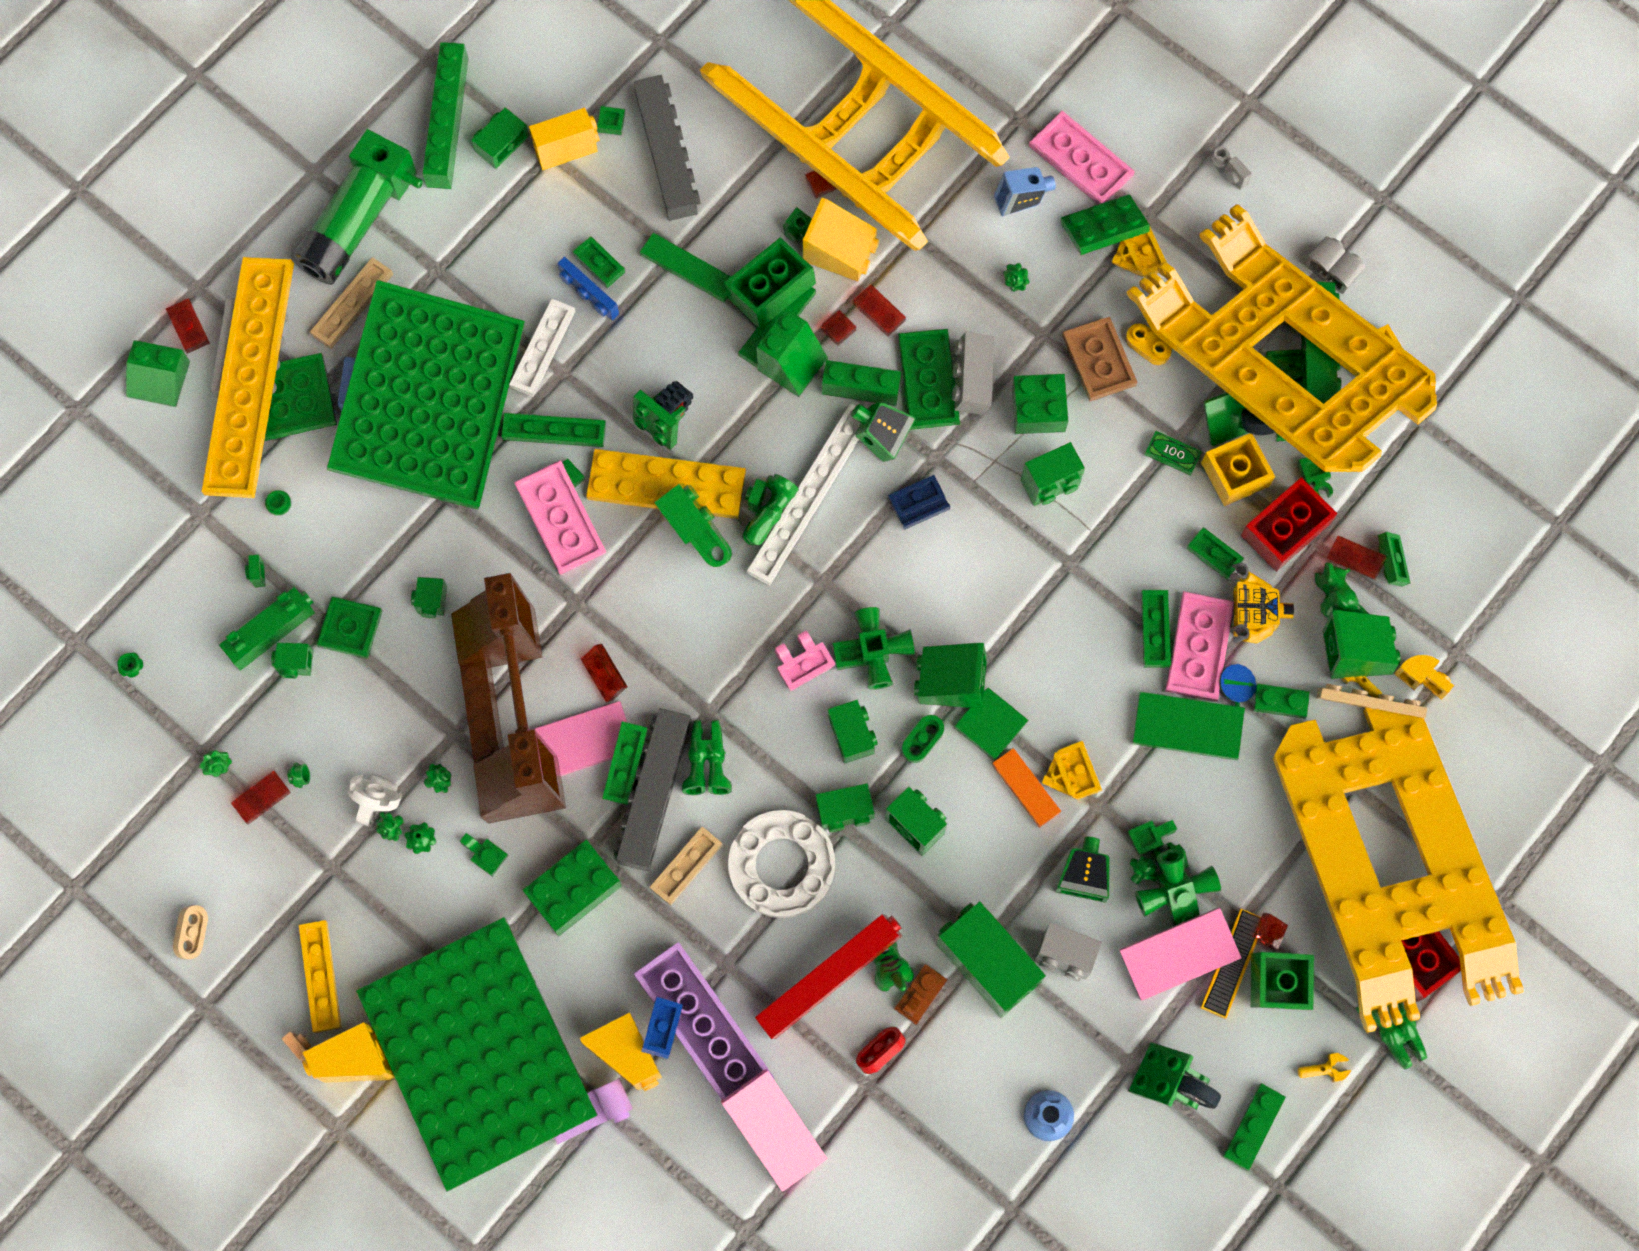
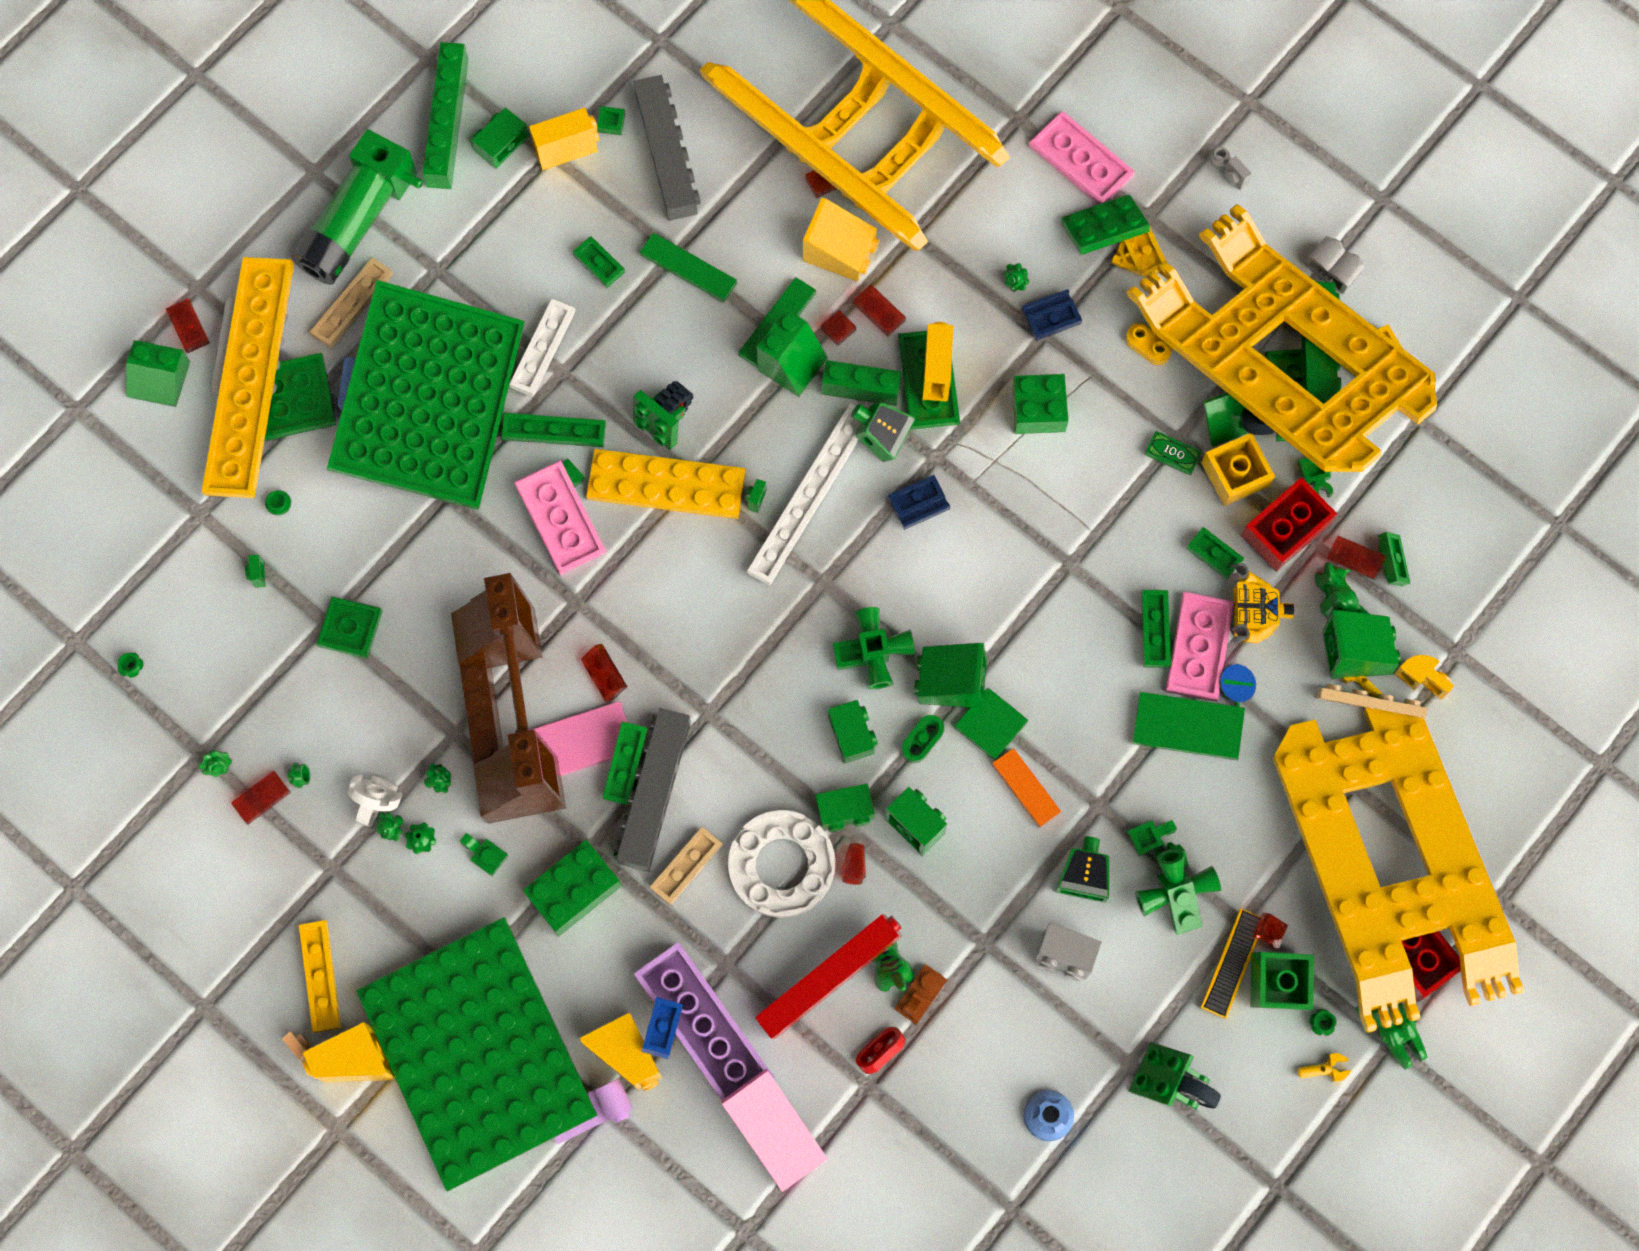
tan plate [173,905,208,959] -> none
green brick [219,587,315,671] -> none
green brick [271,642,314,679] -> none
green brick [411,577,447,618] -> none
blue plate [558,256,619,321] -> none
green brick [654,483,732,567] -> none
green piece [682,720,732,795] -> none
green brick [724,237,816,329] -> none
green piece [742,474,799,546] -> none
bright pink plate [775,630,836,692] -> none
green plate [783,207,812,242] -> none
green brick [936,901,1046,1018] -> none
light grey brick [952,331,994,415] -> none
medium blue torso [994,167,1056,217] -> none
green brick [1021,442,1085,506] -> none
yellow slope [1042,741,1103,800] -> none
medium nougat plate [1062,316,1138,402] -> none
bright pink tile [1119,907,1241,1001] -> none
green plant [1130,856,1157,885] -> none
green plate [1223,1083,1286,1171] -> none
green plate [1253,684,1310,719] -> none
none -> clear red cone [840,843,866,885]
none -> yellow brick [923,322,954,401]
none -> dark blue plate [1021,289,1082,341]
none -> green plate [1309,1009,1337,1036]

